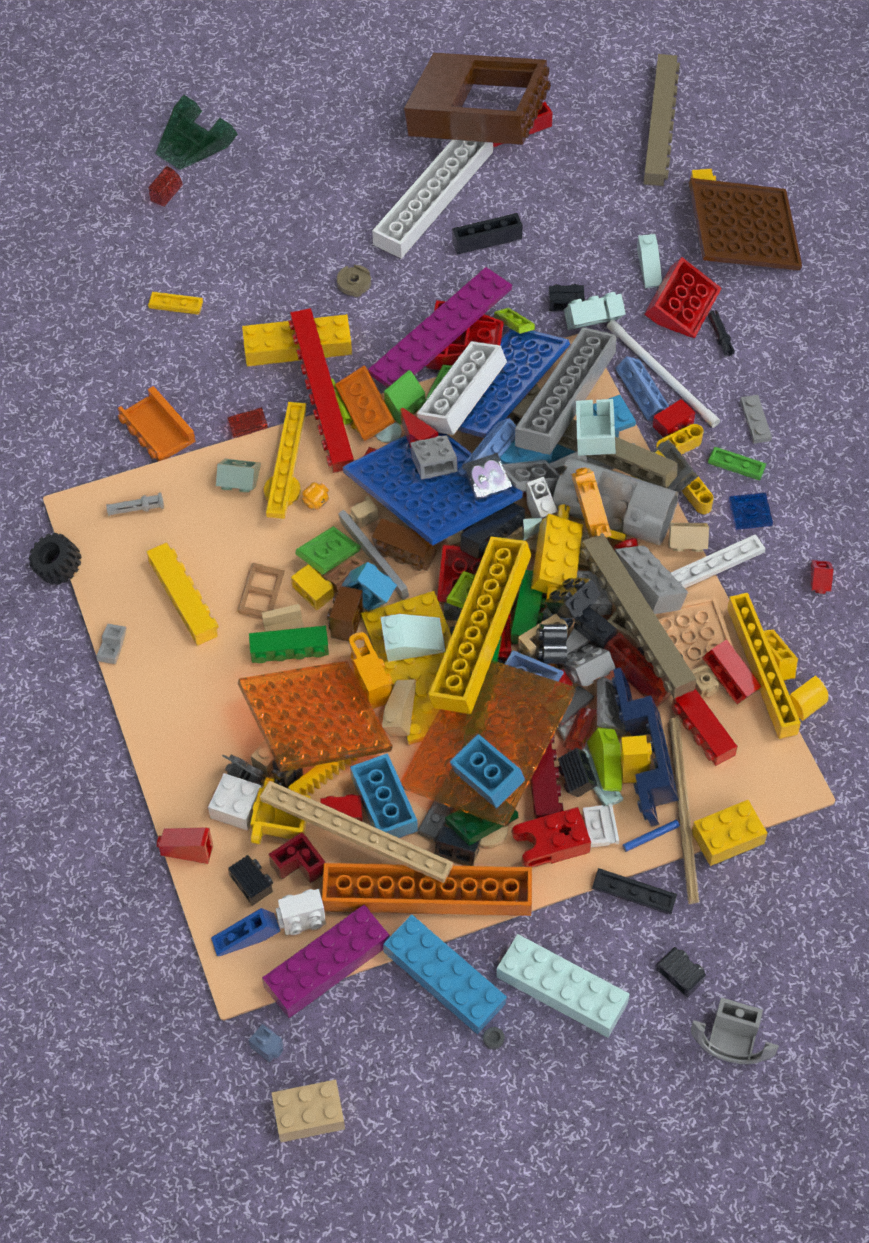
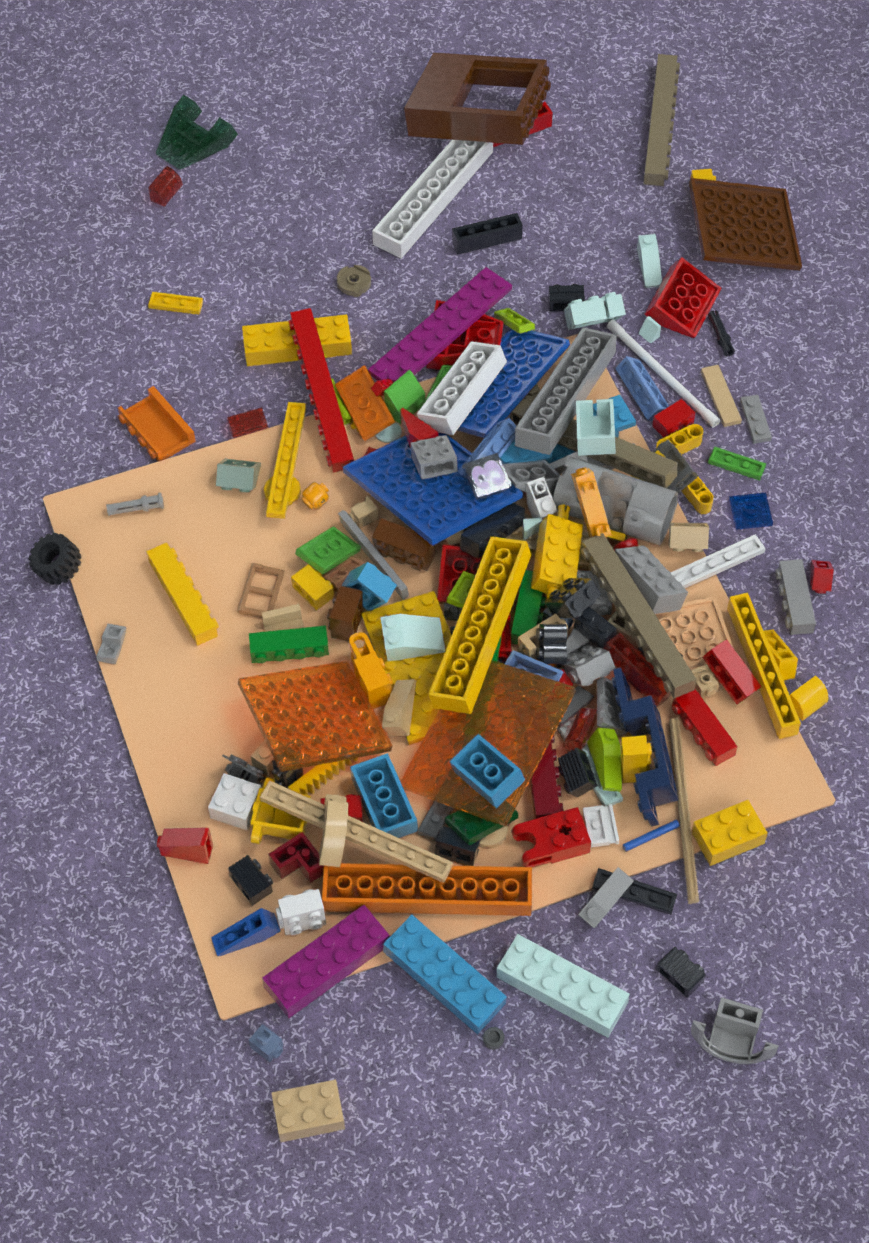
none -> tan arch [319,794,348,867]
none -> red piece [370,379,393,397]
none -> light grey slope [578,867,634,928]
none -> light aqua slope [639,316,661,343]
none -> tan tile [701,365,742,427]
none -> light grey brick [775,559,816,635]

